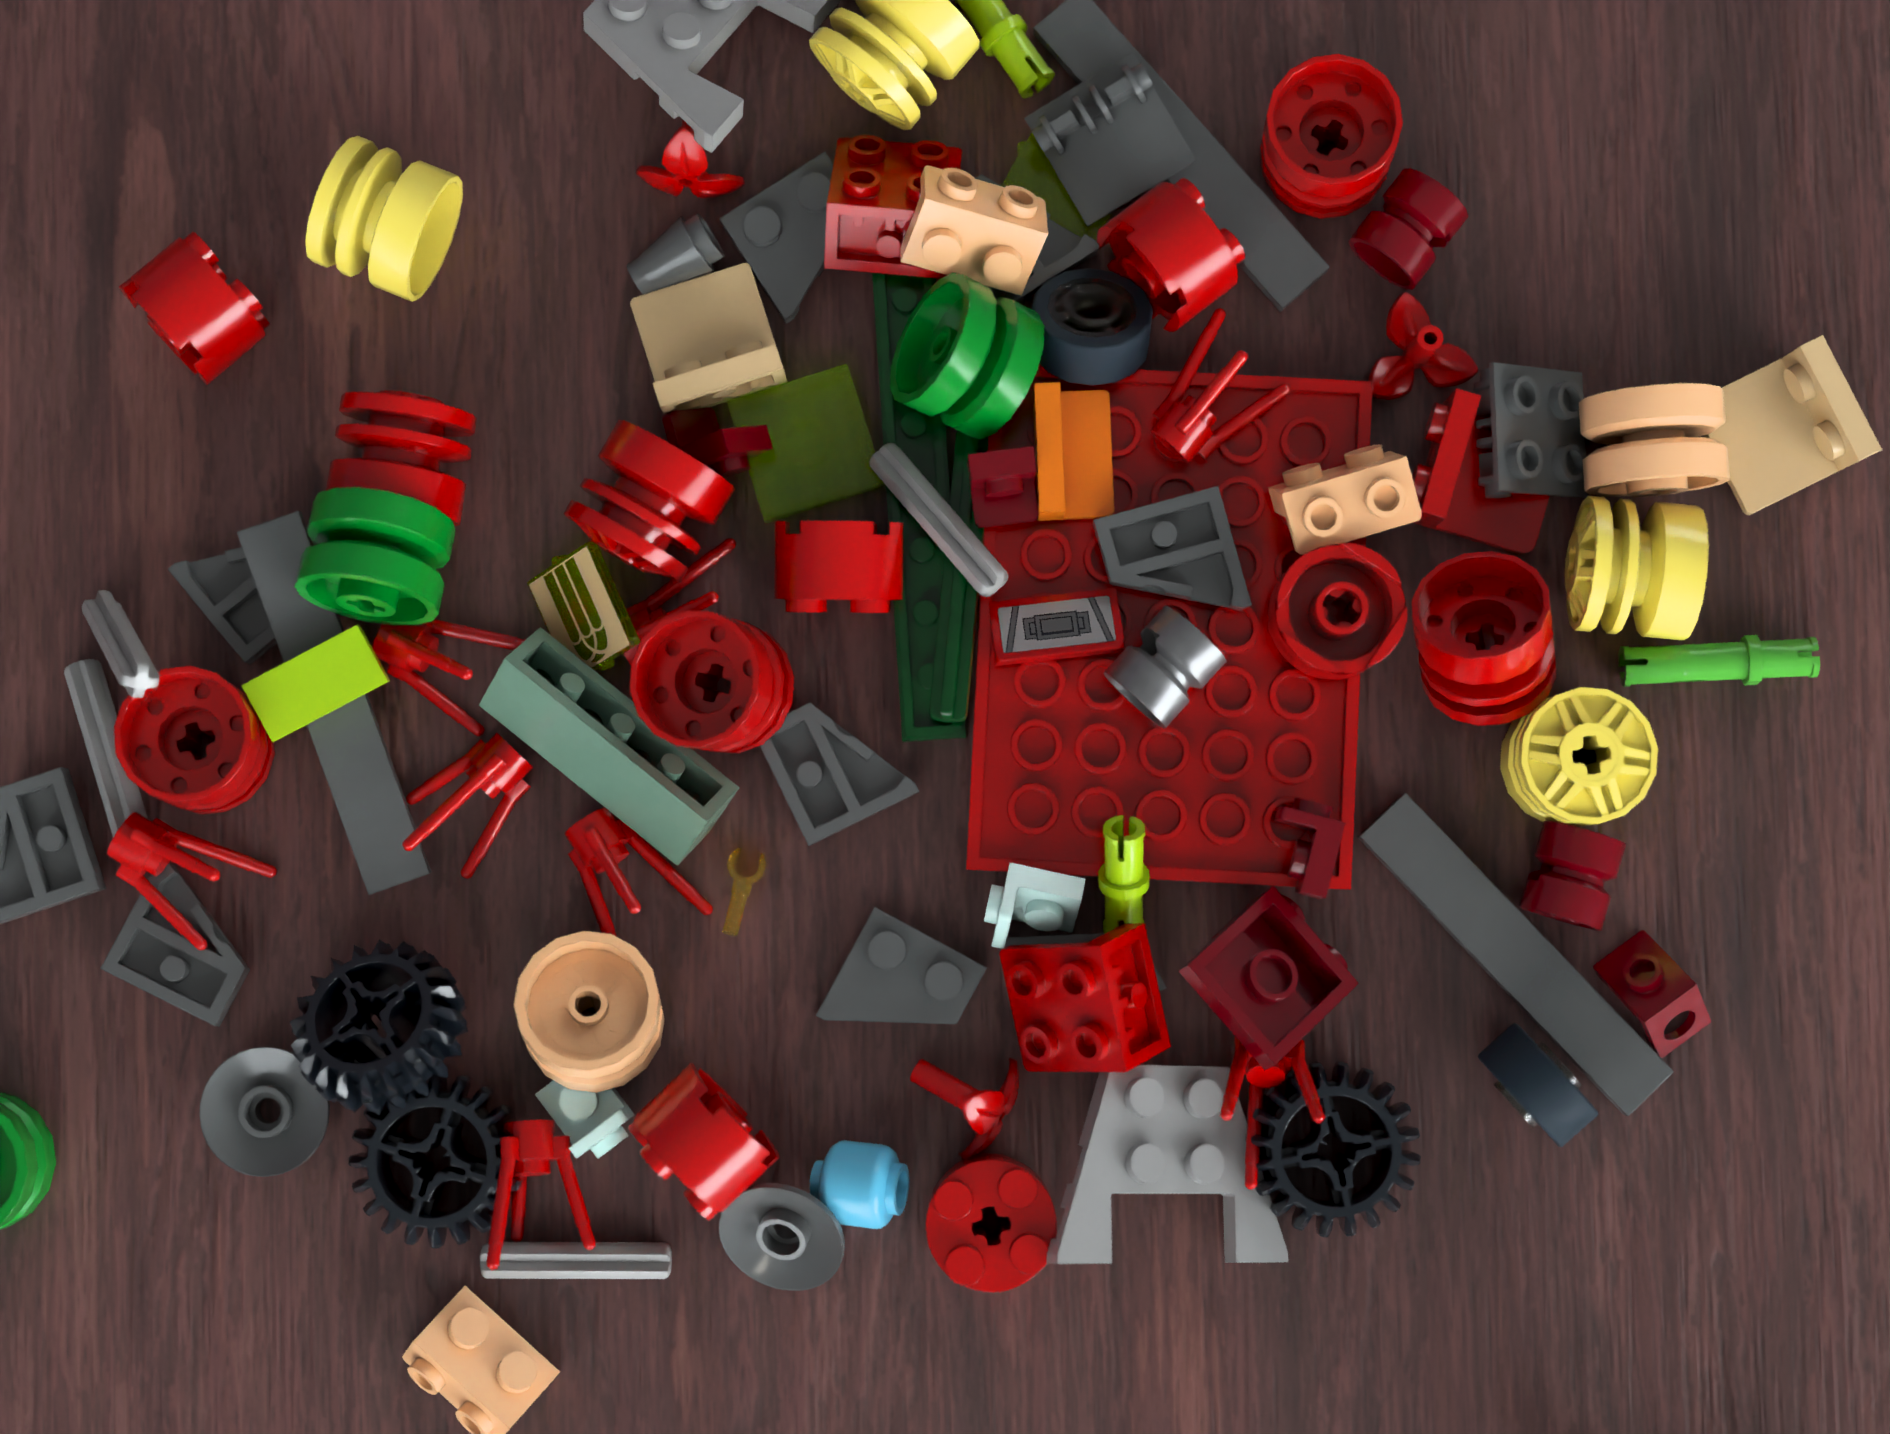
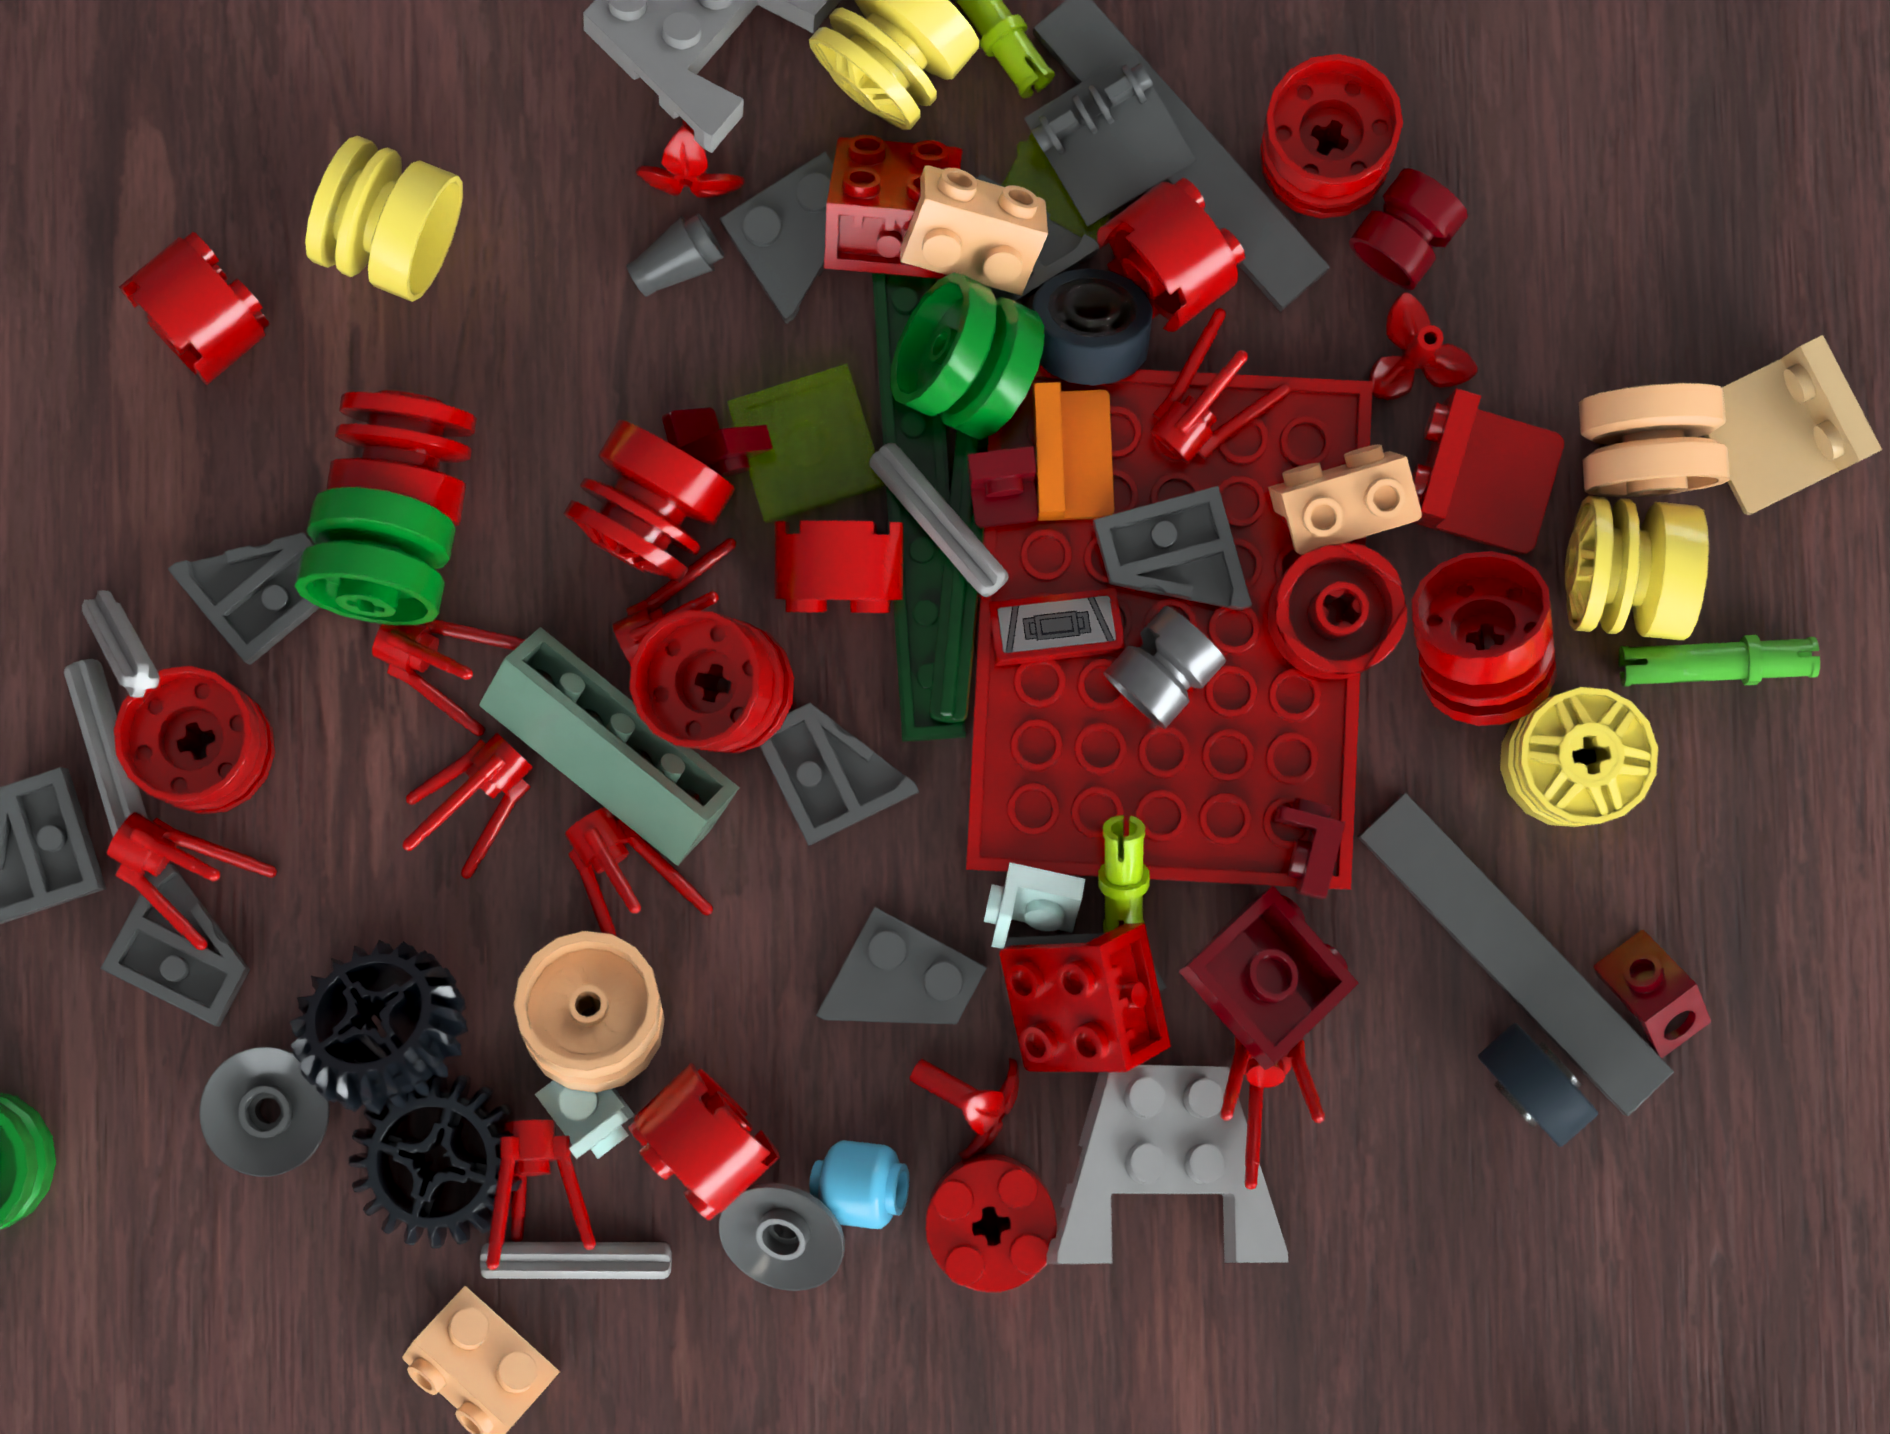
dark grey tile [237,511,432,895] -> none
lime tile [241,624,390,743] -> none
piece [527,541,641,671] -> none
tan bracket [630,263,788,415] -> none
clear yellow hand [722,848,768,936] -> none
black gear [1245,1061,1421,1237] -> none
dark grey hinge [1474,362,1588,498] -> none
dark red wheel [1519,821,1626,931] -> none

